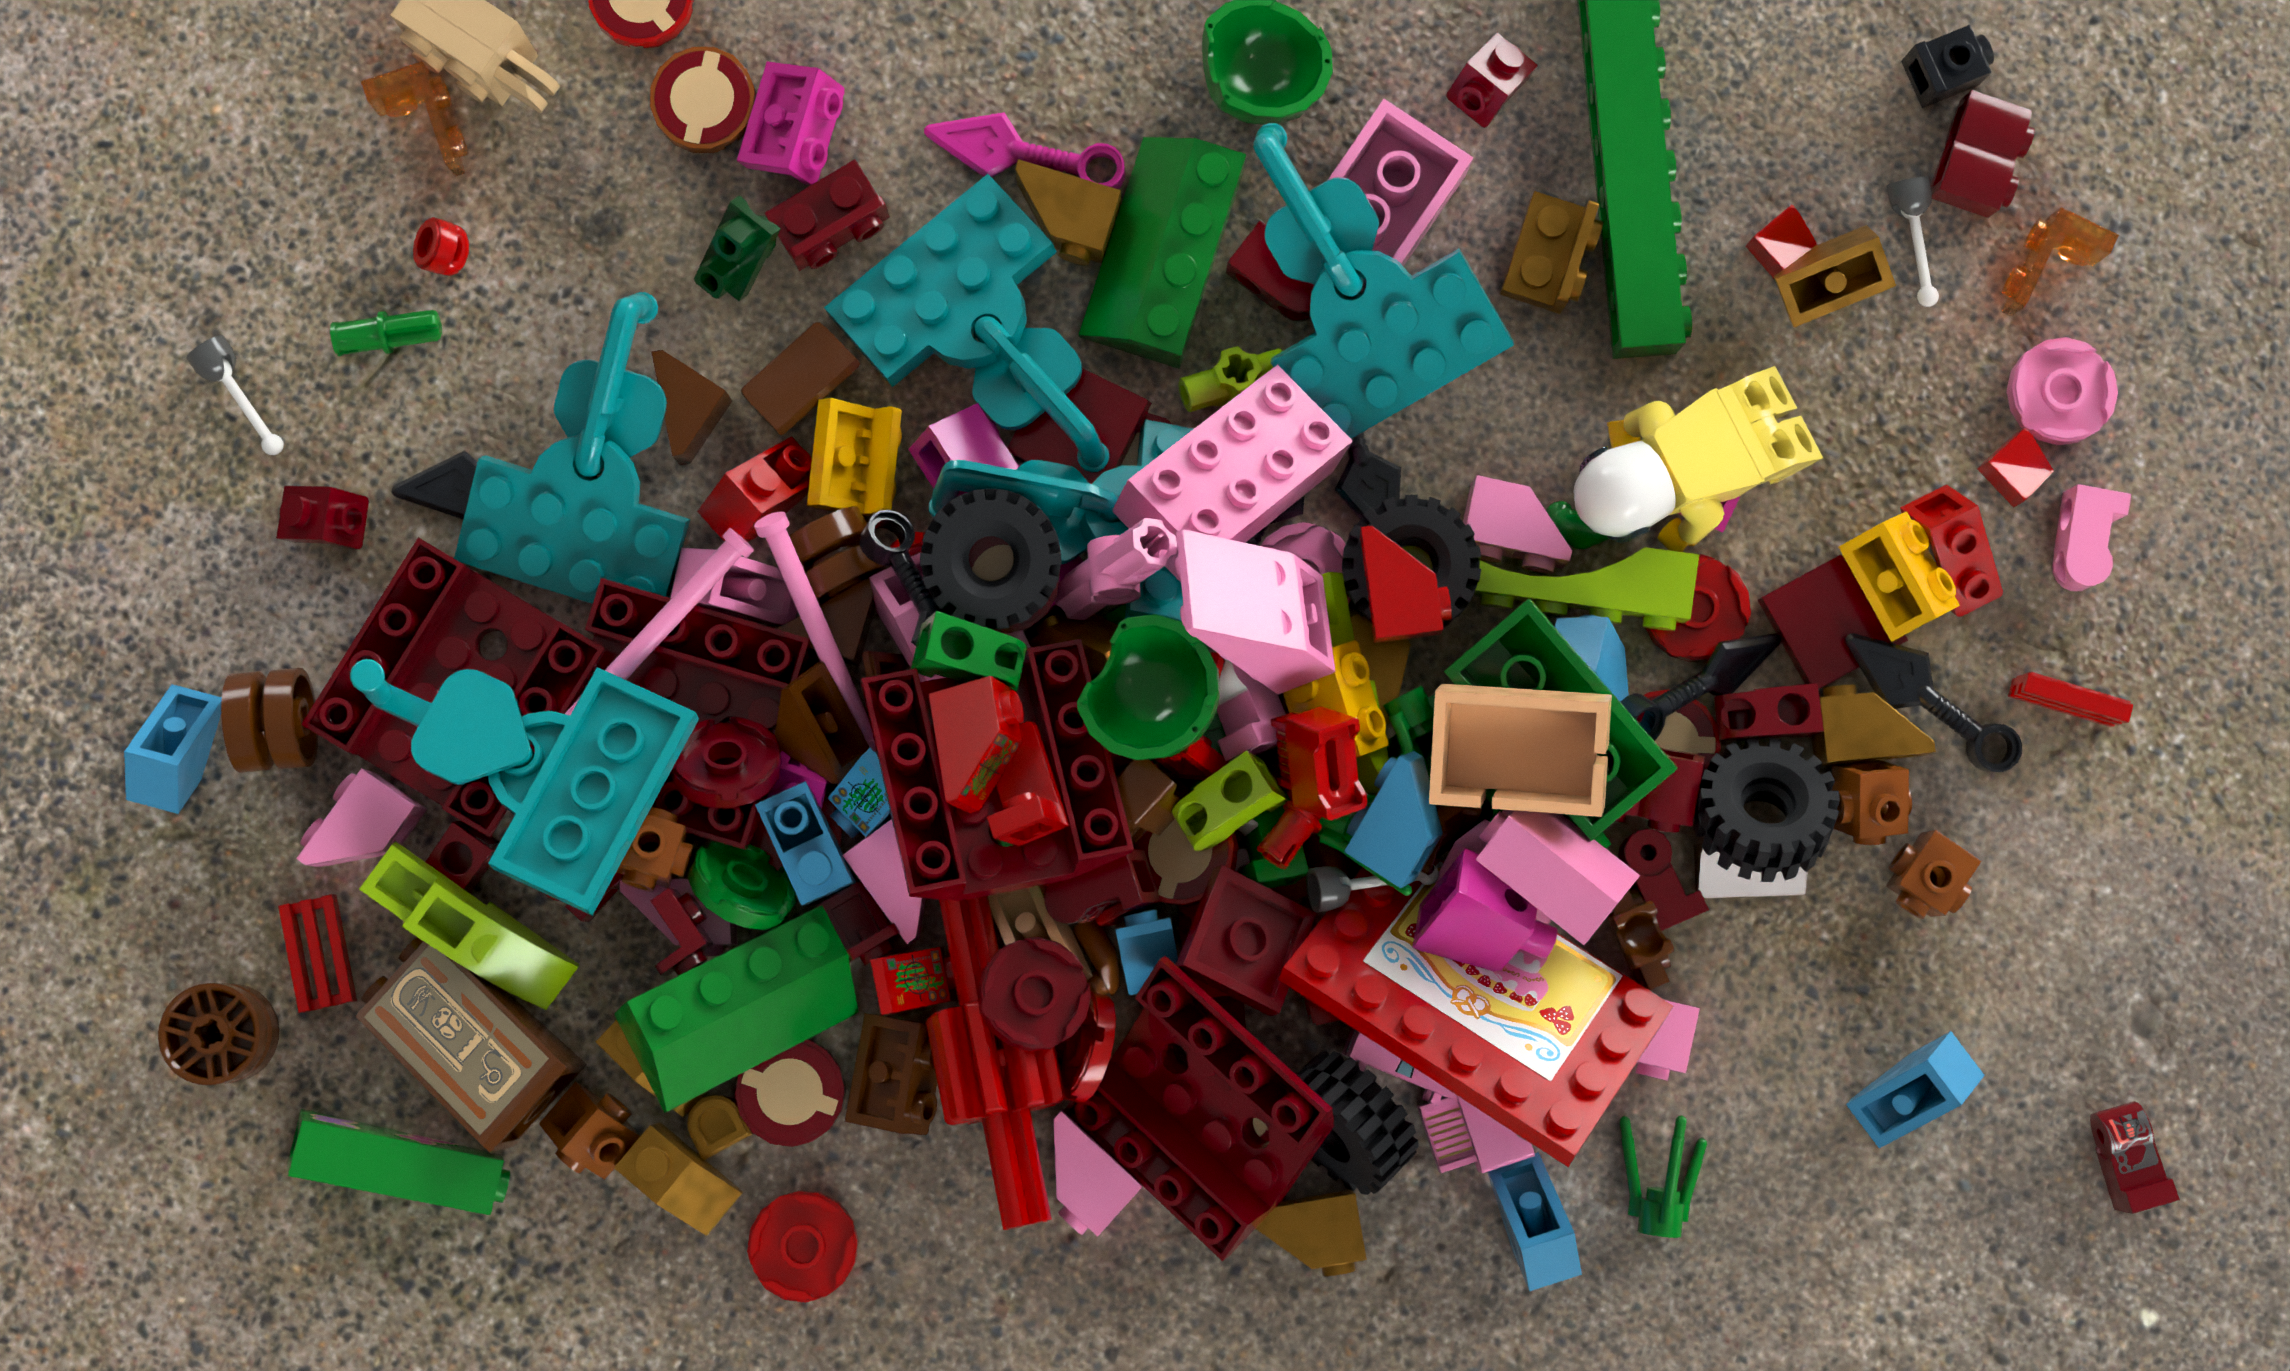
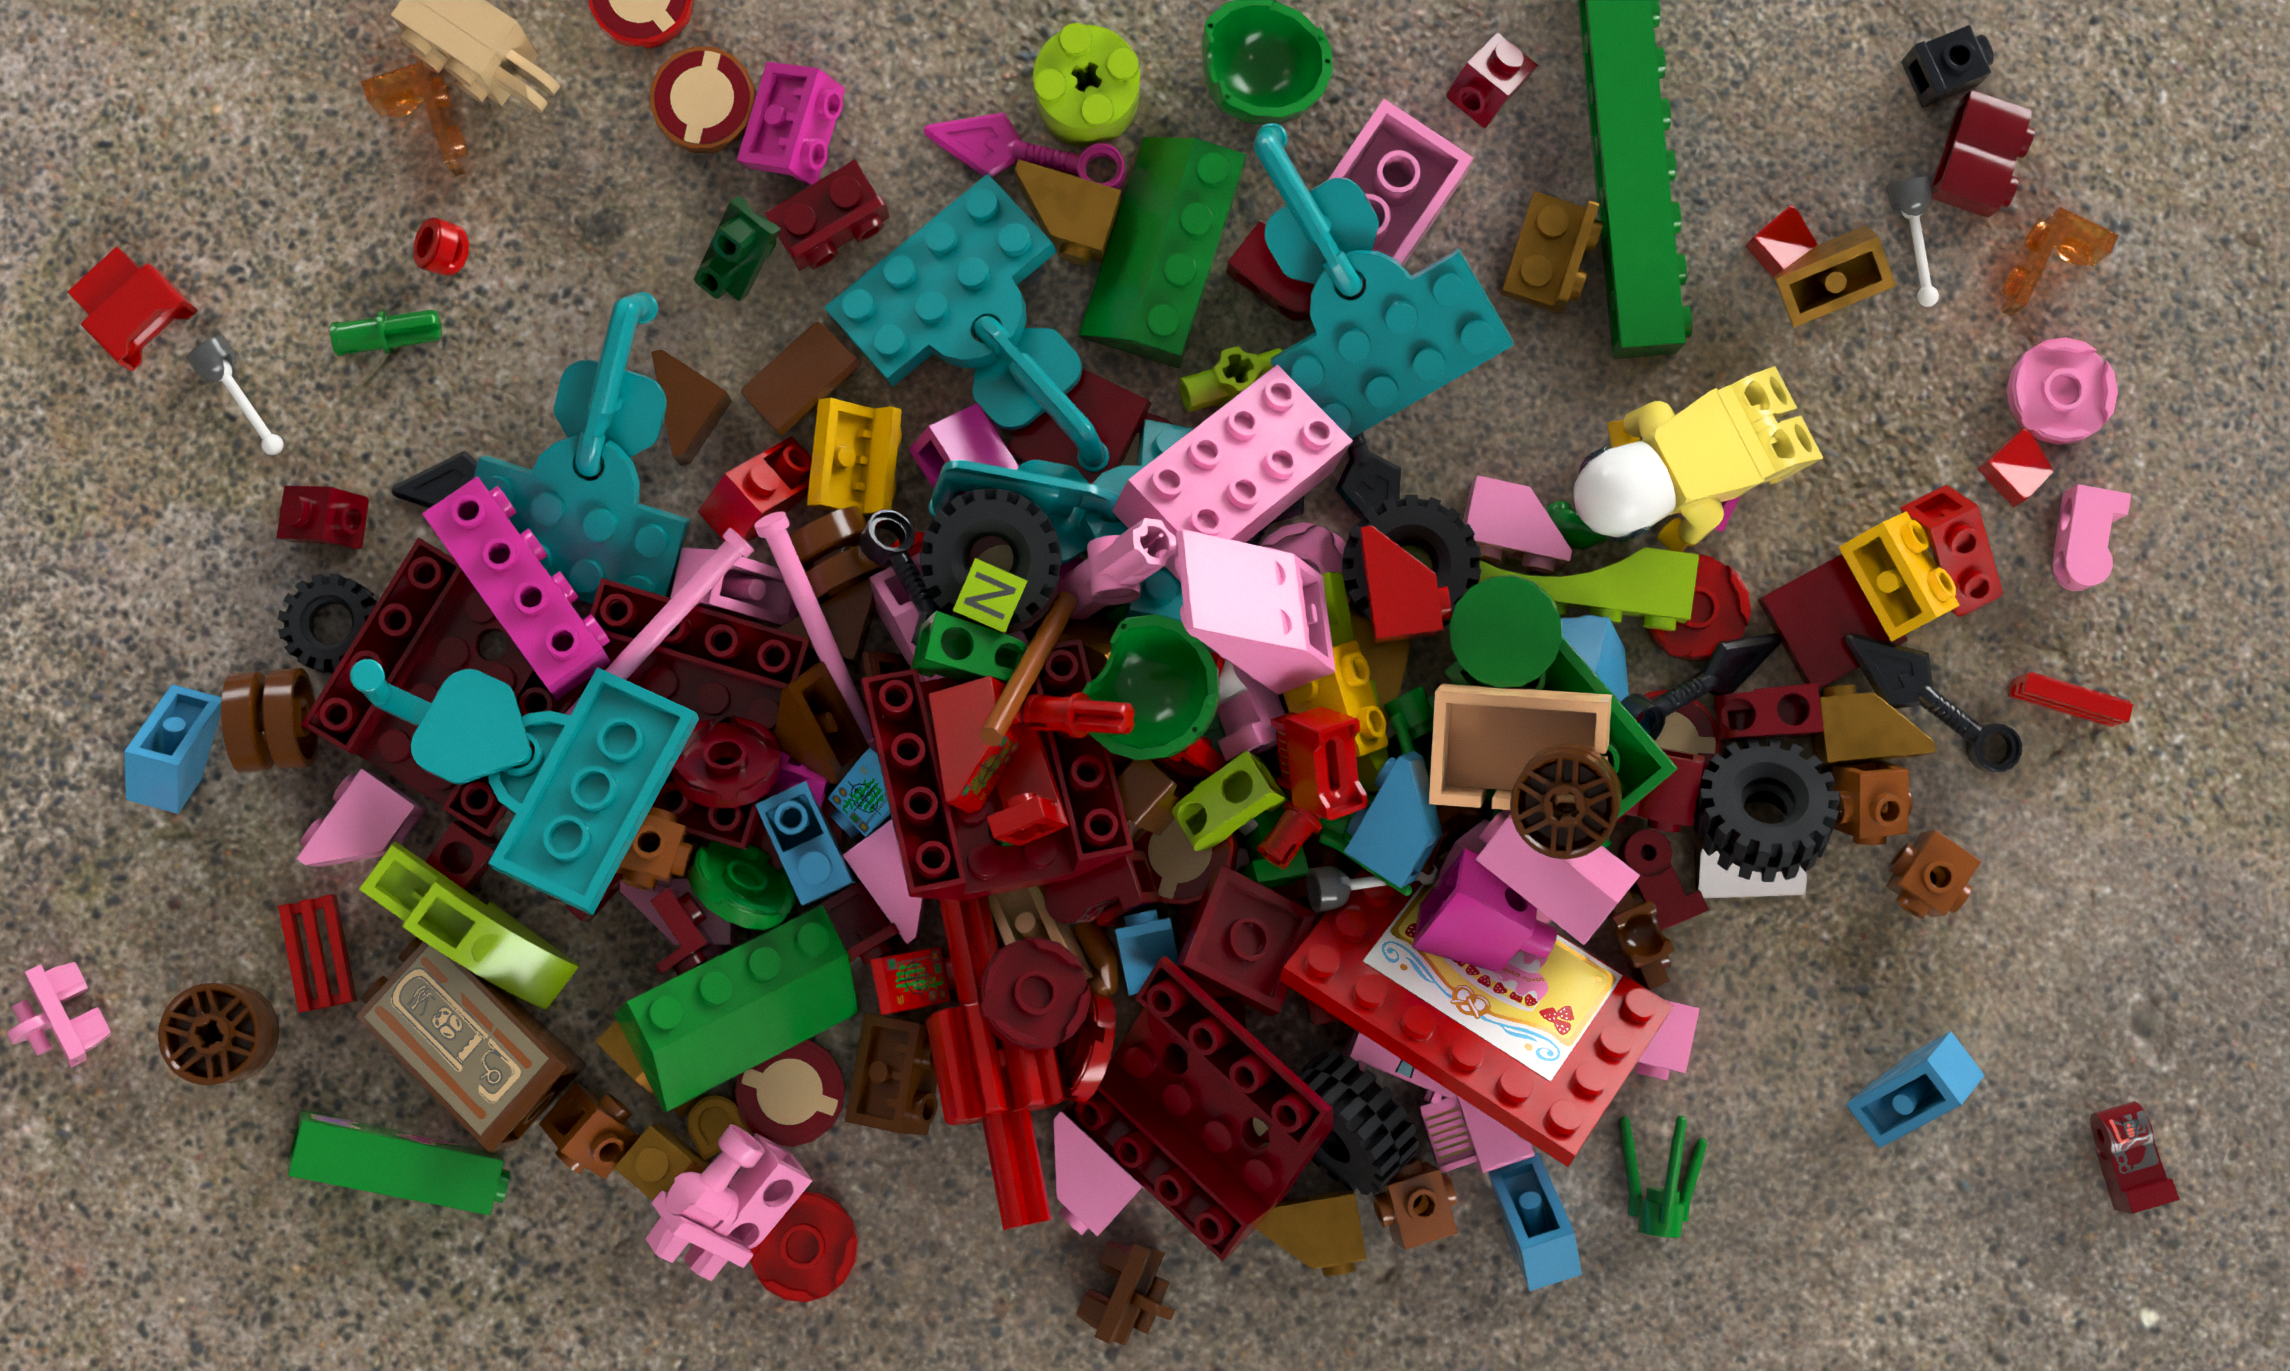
none -> bright pink hips [6,962,111,1068]
none -> red piece [67,246,198,371]
none -> black tyre [278,573,378,674]
none -> dark pink brick [422,476,611,701]
none -> bright pink hips [645,1124,813,1281]
none -> lime tile [953,558,1028,633]
none -> dark orange bar [979,591,1078,746]
none -> red axle [1023,692,1135,738]
none -> lime brick [1033,23,1140,147]
none -> reddish brown hips [1077,1241,1176,1345]
none -> dark orange brick [1372,1158,1458,1250]
none -> green tile [1449,575,1563,688]
none -> reddish brown wheel [1510,744,1622,859]

